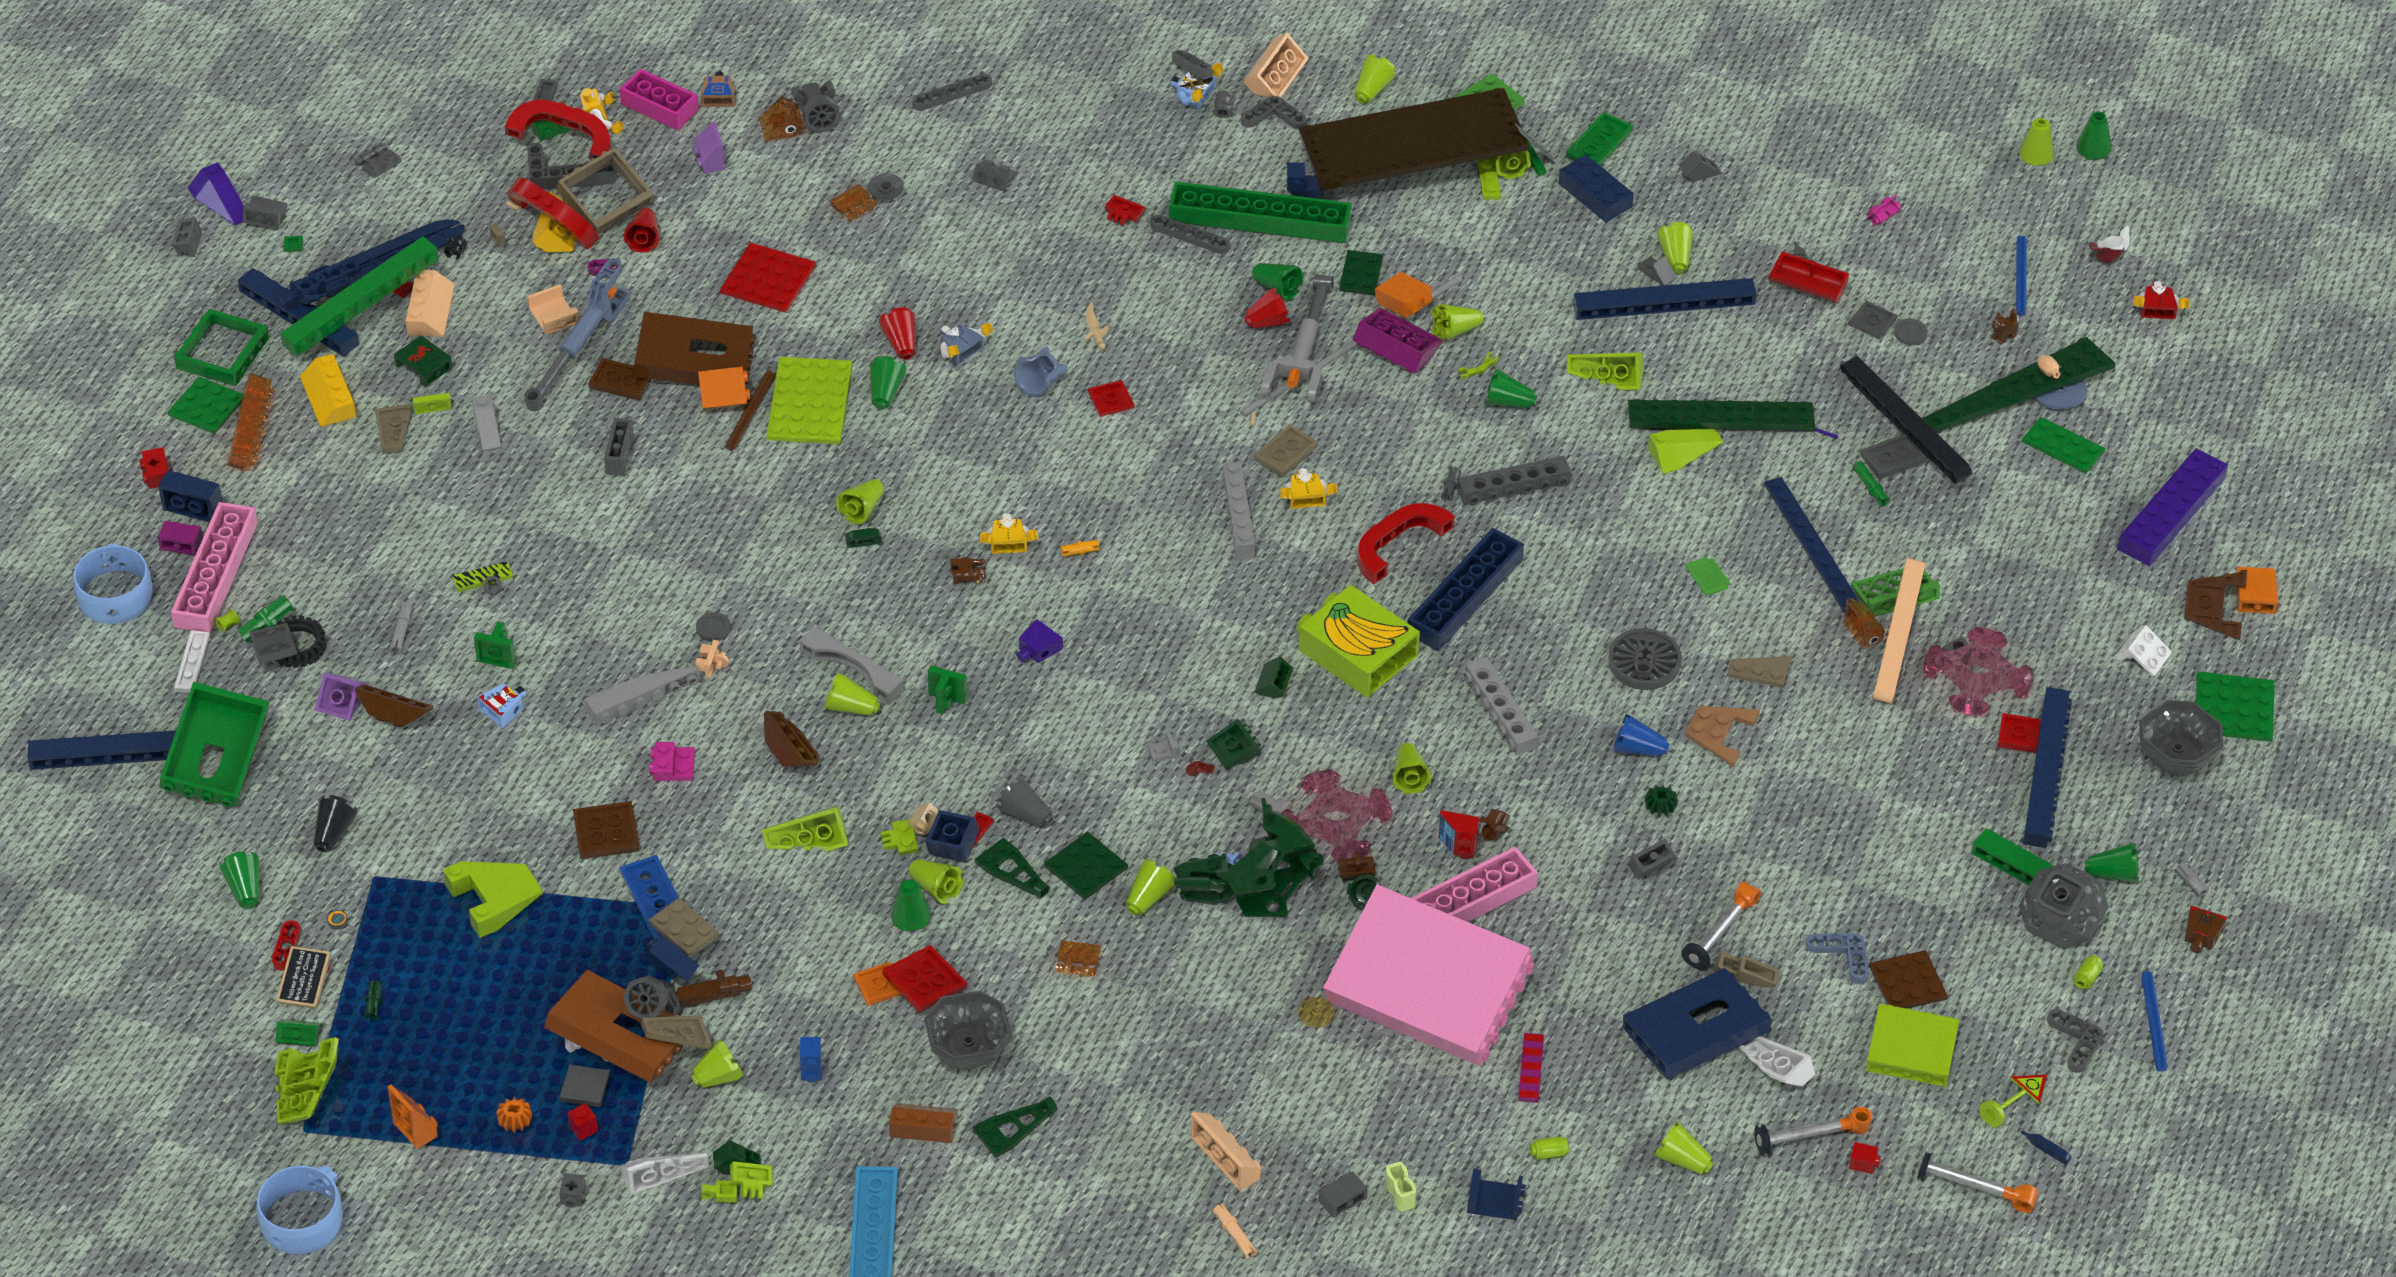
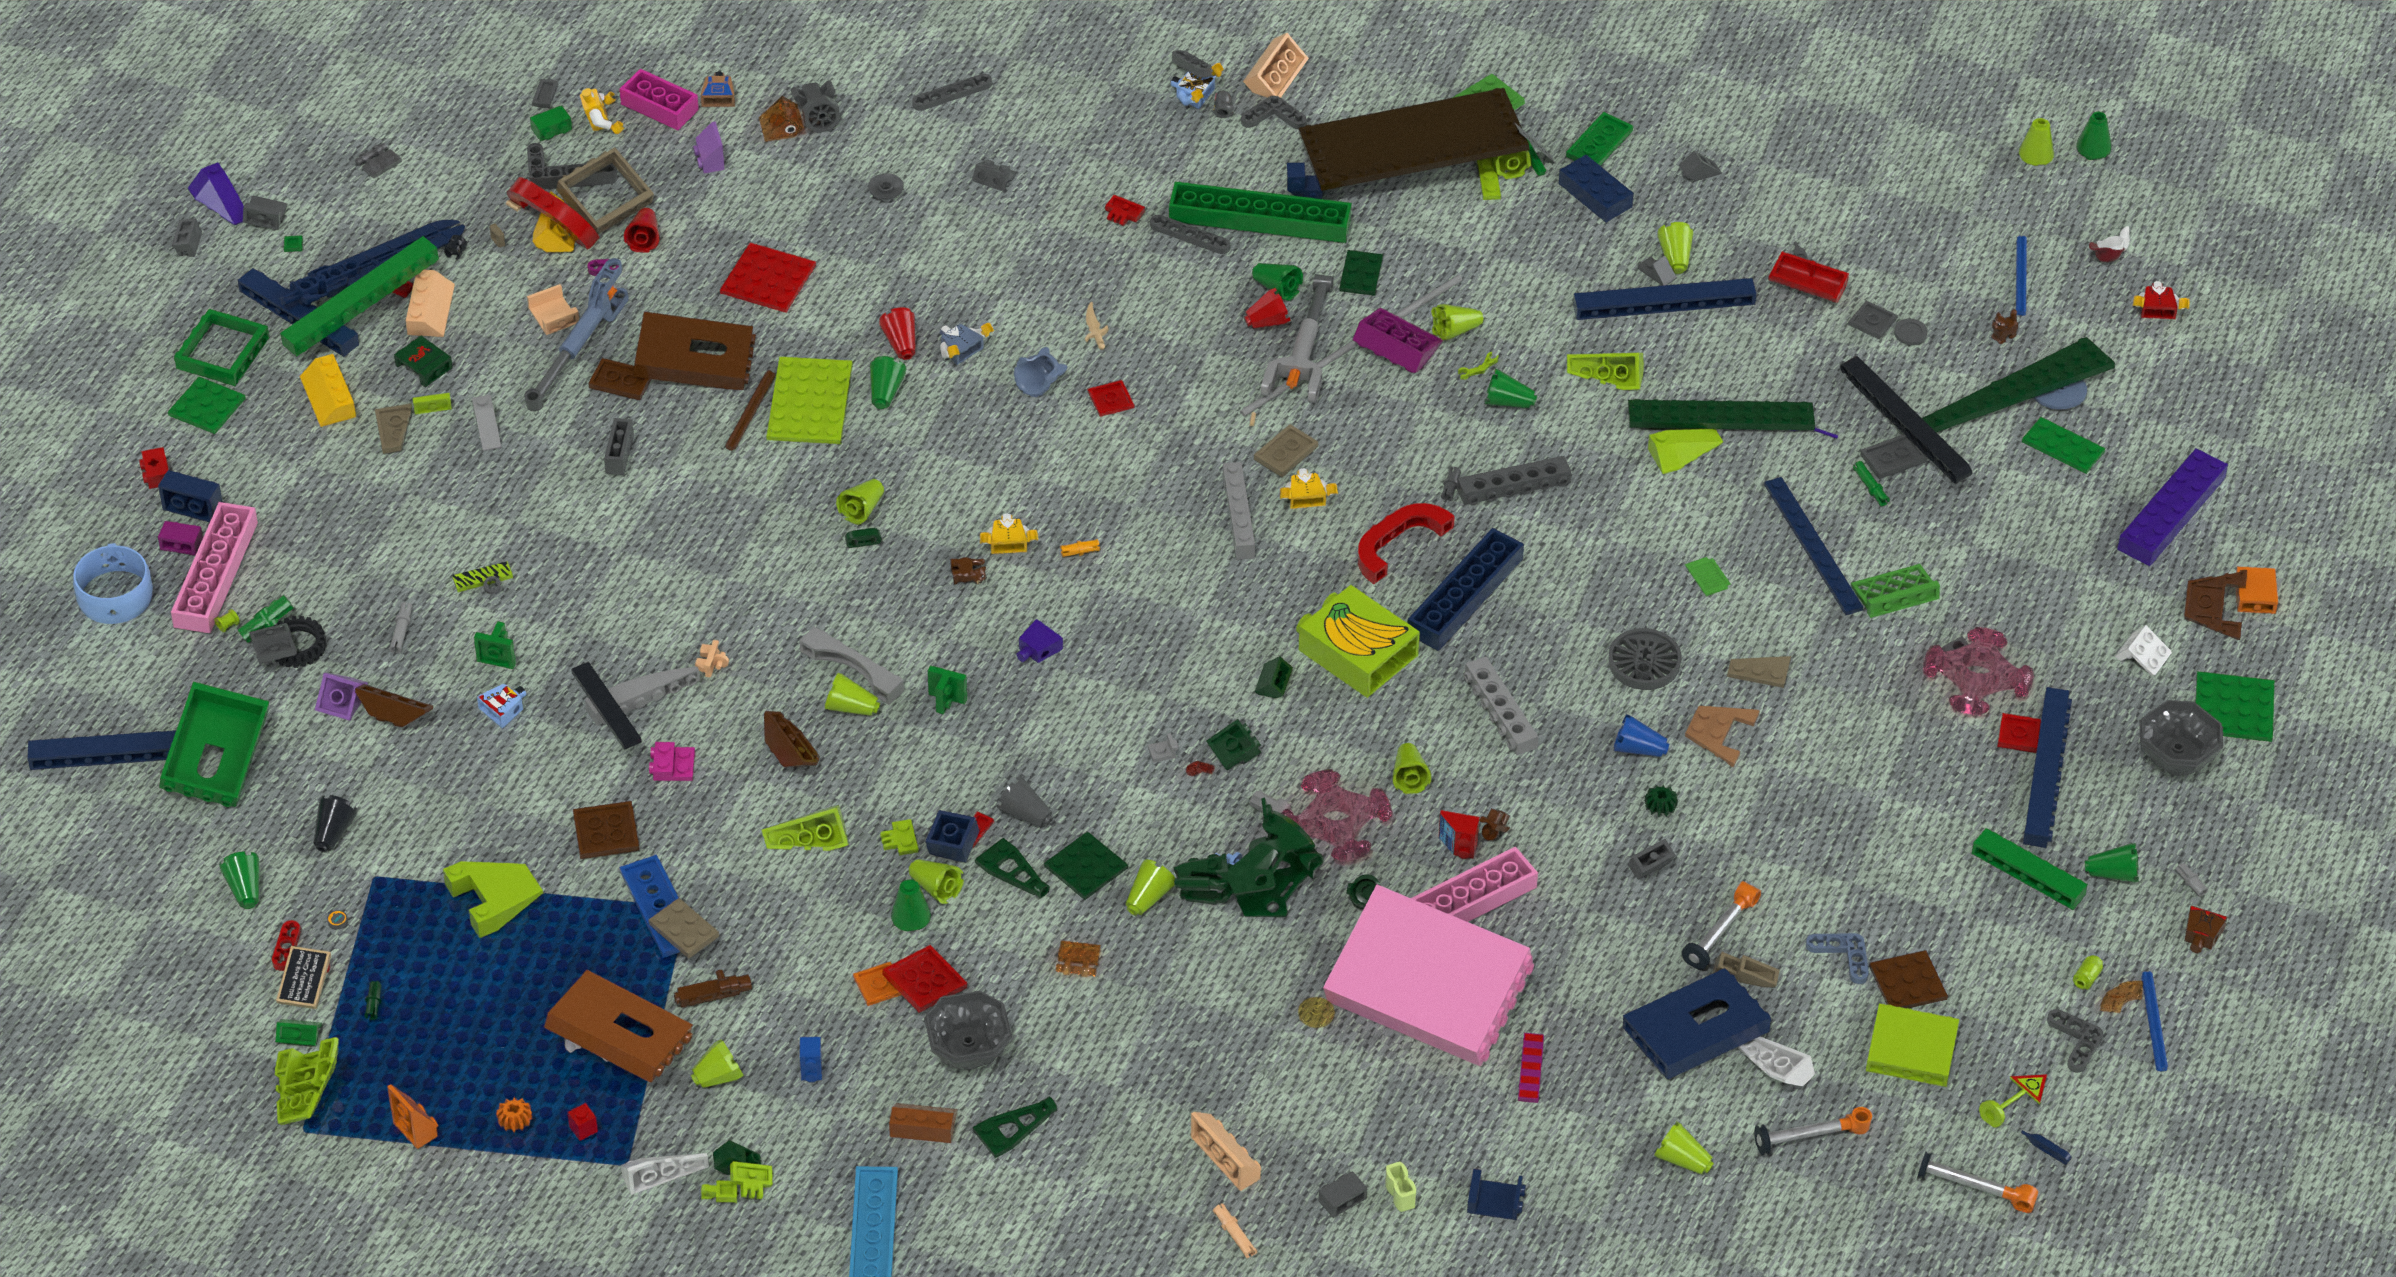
white tile [174,630,210,693] -> none
clear orange brick [227,373,273,471] -> none
light blue cylinder [256,1165,343,1254] -> none
red arch [505,100,611,160] -> none
dark grey brick [559,1173,586,1207] -> none
dark grey tile [560,1065,610,1107] -> none
dark grey piece [623,975,681,1020] -> none
dark tan wing [641,1015,712,1050] -> none
dark blue brick [643,935,700,986] -> none
dark grey piece [696,612,731,641] -> none
orange brick [698,366,750,409] -> none
clear orange plate [831,184,878,222] -> none
tan brick [908,802,939,836] -> none
reddish brown hips [1338,853,1376,880] -> none
lime cone [1354,54,1396,103] -> none
orange brick [1375,272,1433,318] -> none
lime head [1529,1136,1569,1160] -> none
clear orange slope [1844,598,1885,649] -> none
red brick [1849,1142,1881,1174] -> none
dark pink hinge [1866,195,1901,225] -> none
light nougat beam [1873,558,1926,704] -> none
dark grey rock [2019,863,2109,948] -> none
light nougat plant [2038,355,2060,378] -> none
none -> black tile [571,661,642,750]
none -> clear orange tile [2100,981,2143,1013]

